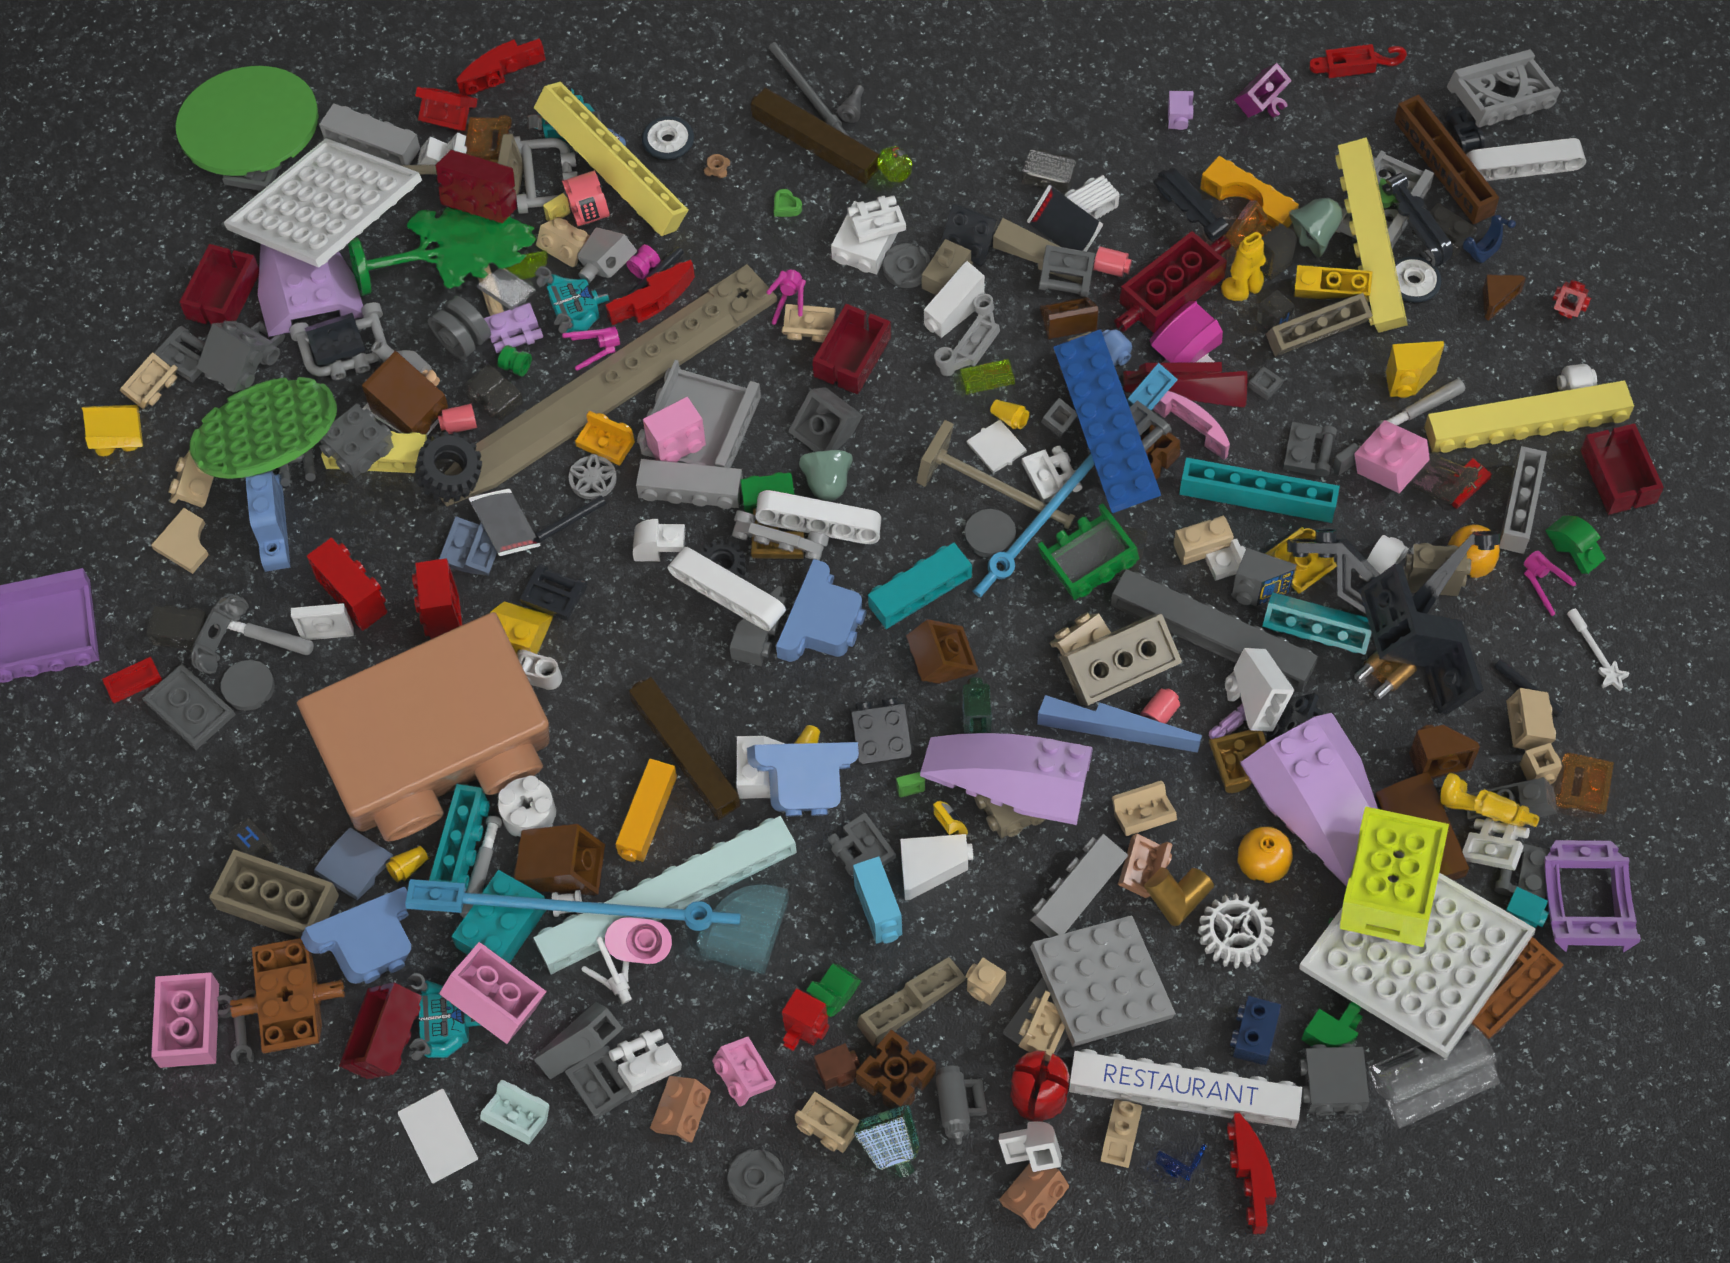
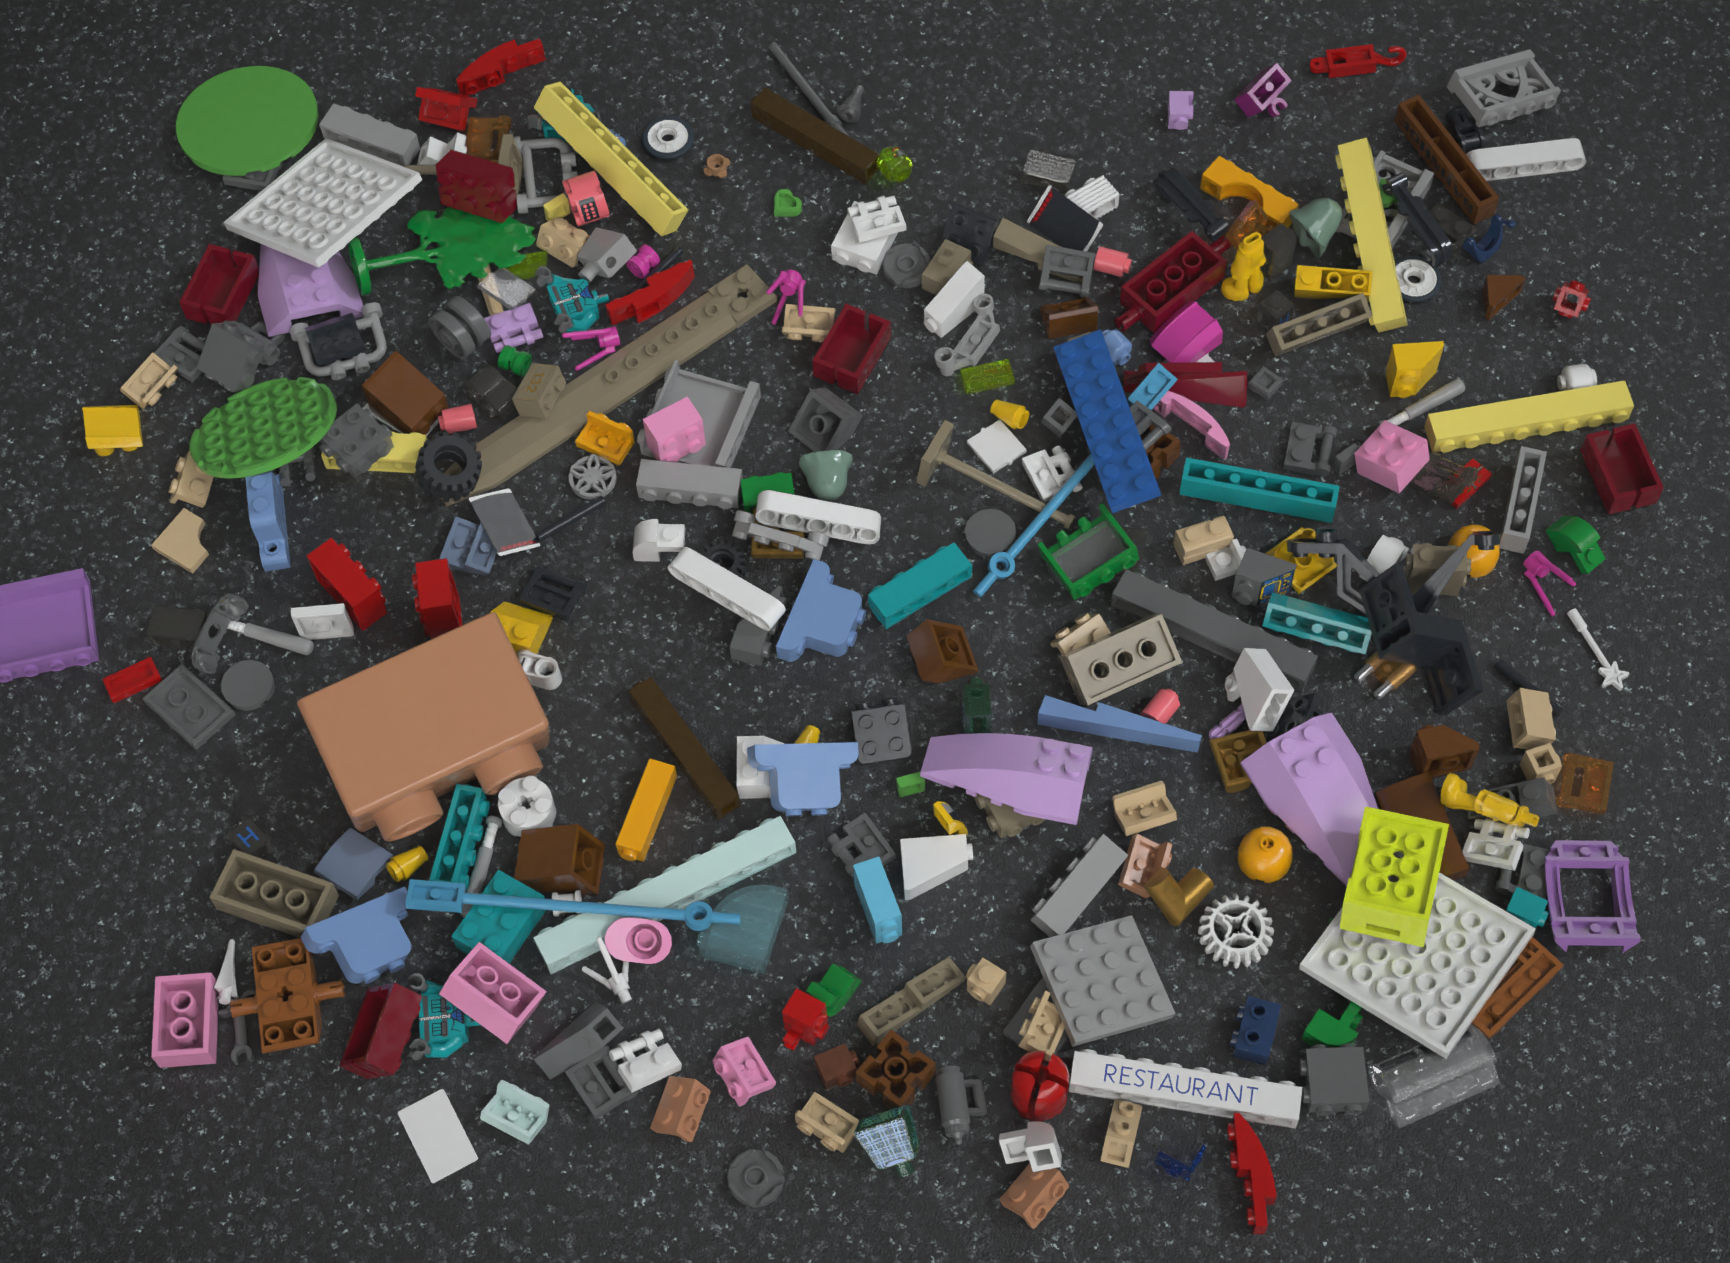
light grey arm [371,339,440,386] -> none
none -> white piece [214,939,237,1005]
none -> dark tan brick [512,363,566,419]

